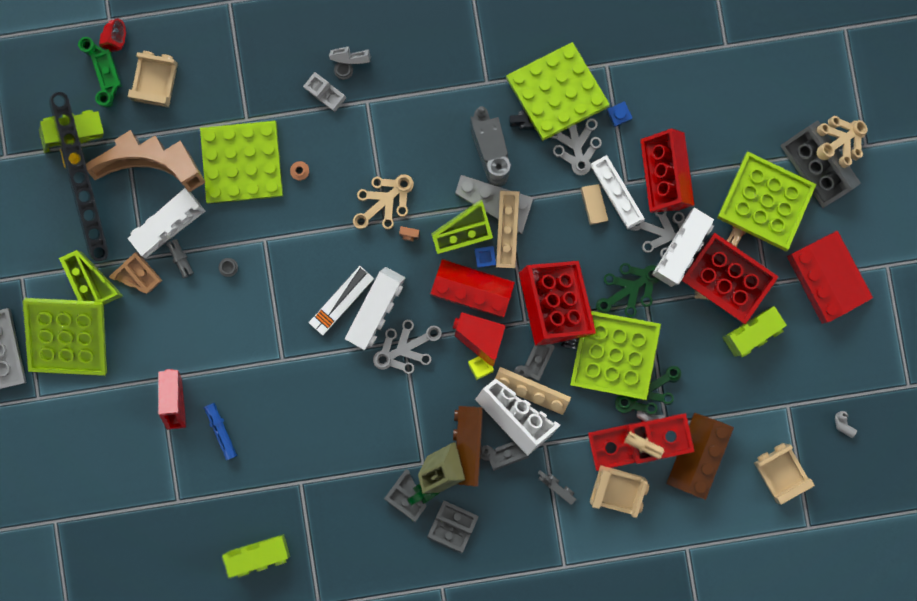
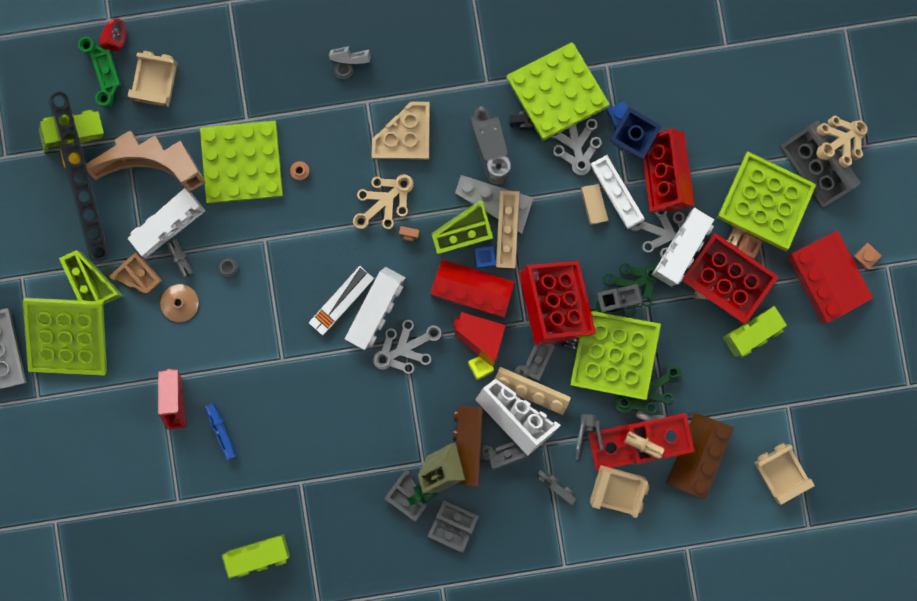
light grey slope [303,72,347,112] -> none
light grey arm [835,411,857,438] -> none
none -> medium nougat dish [160,284,199,322]
none -> tan plate [372,102,430,160]
none -> dark grey plant [575,414,604,461]
none -> dark grey brick [597,284,643,312]
none -> dark blue slope [610,107,662,160]
none -> nougat plate [737,233,763,258]
none -> nougat plate [853,243,882,270]

